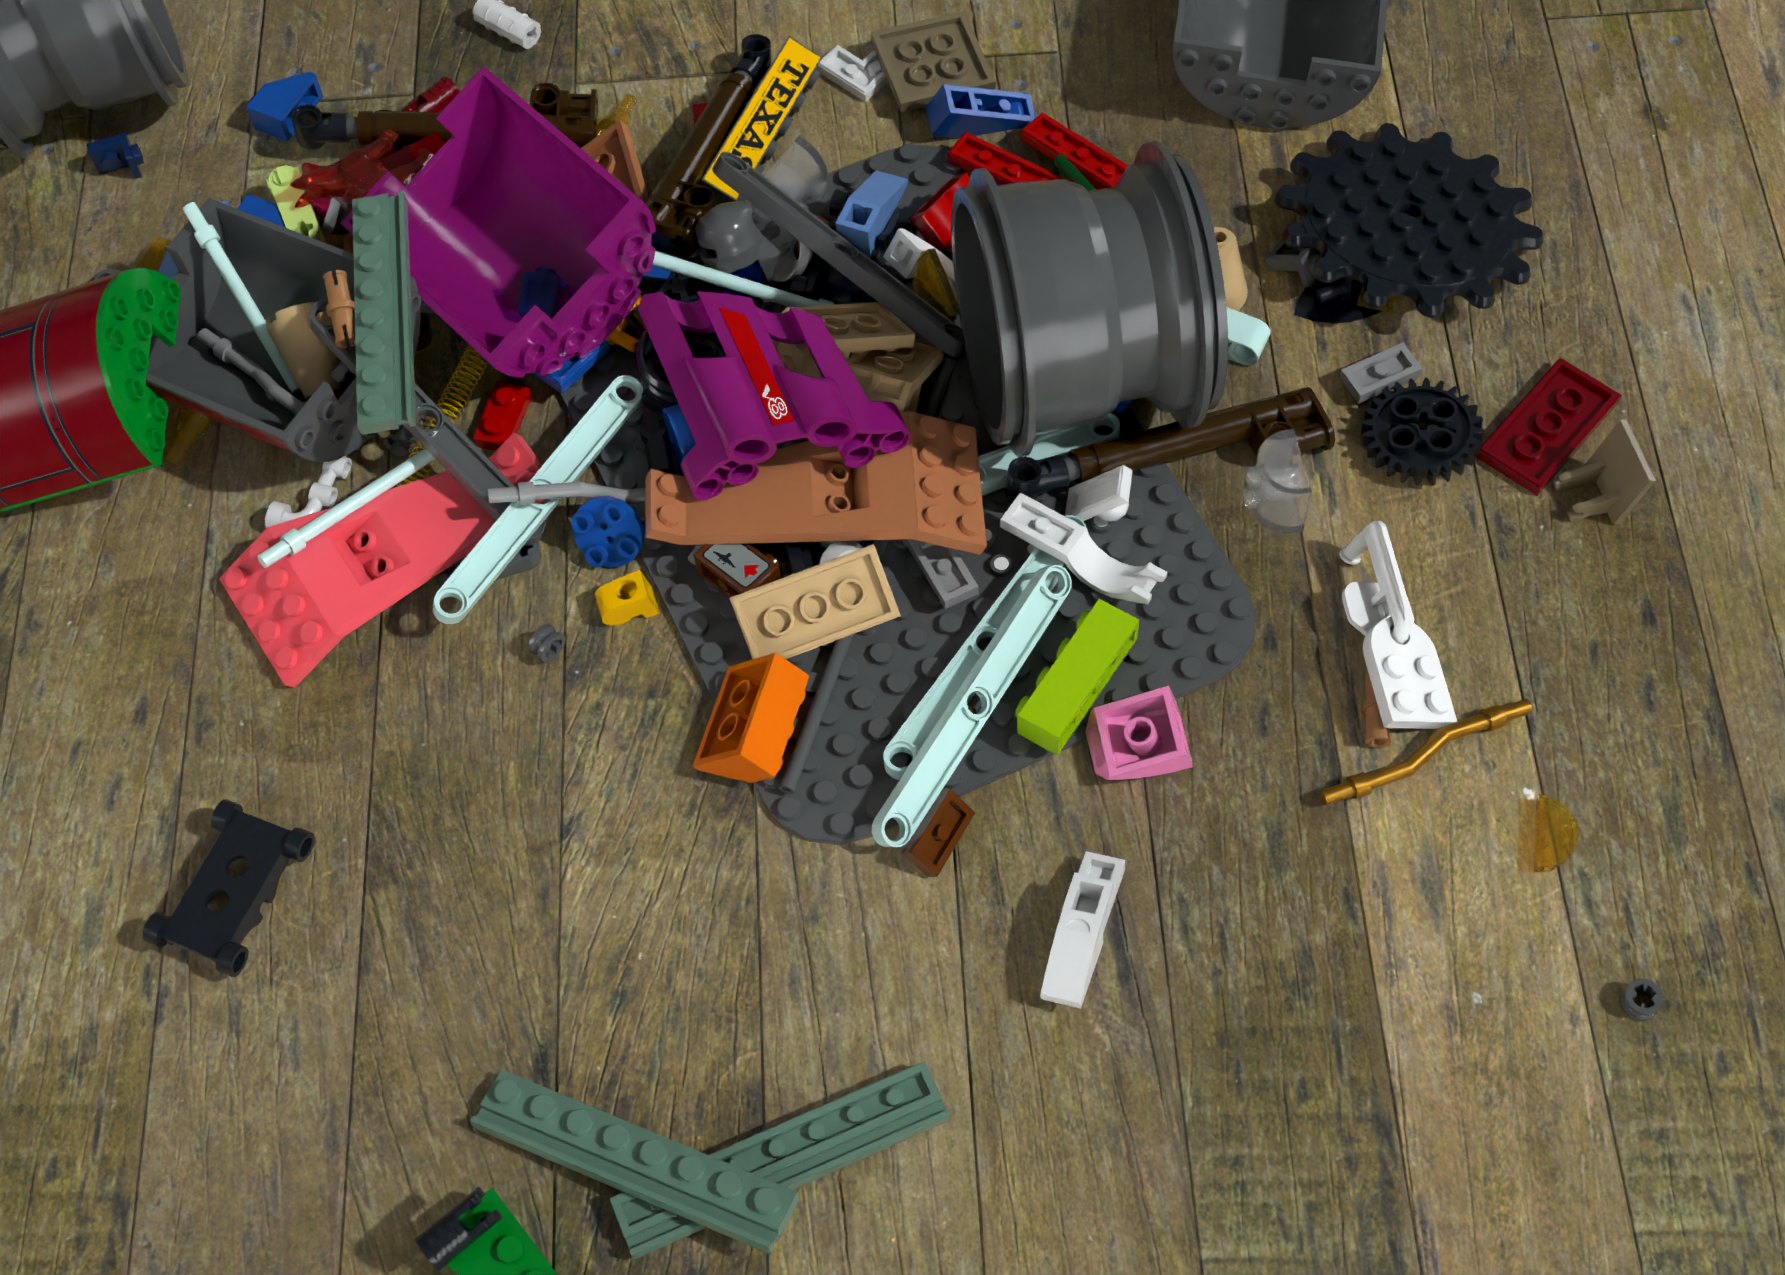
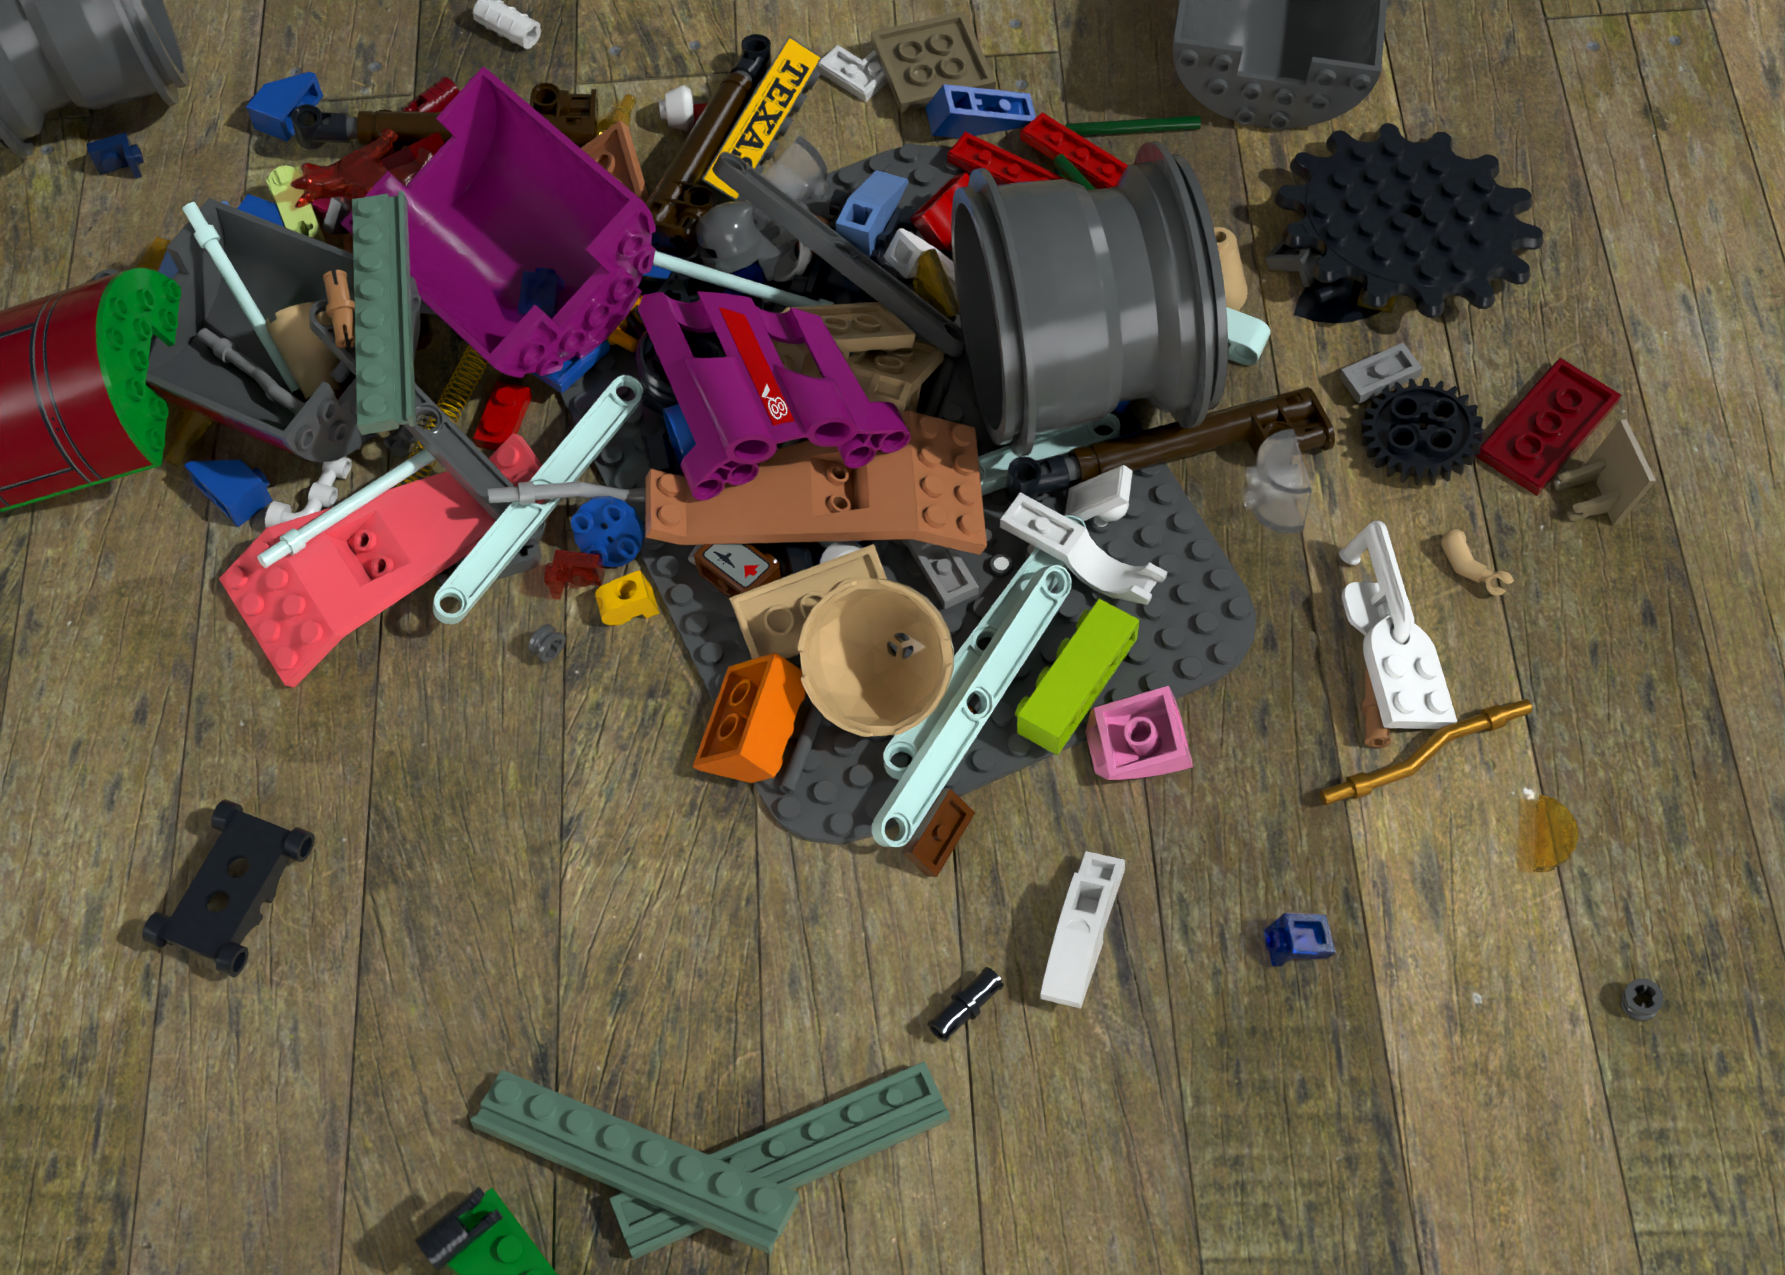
none -> blue slope [184,460,273,527]
none -> clear red bracket [544,549,605,600]
none -> white cone [659,85,695,132]
none -> tan piece [798,579,954,737]
none -> black pin [927,967,1004,1042]
none -> dark green piece [1065,115,1201,136]
none -> clear blue bracket [1264,913,1336,967]
none -> tan arm [1441,529,1514,595]

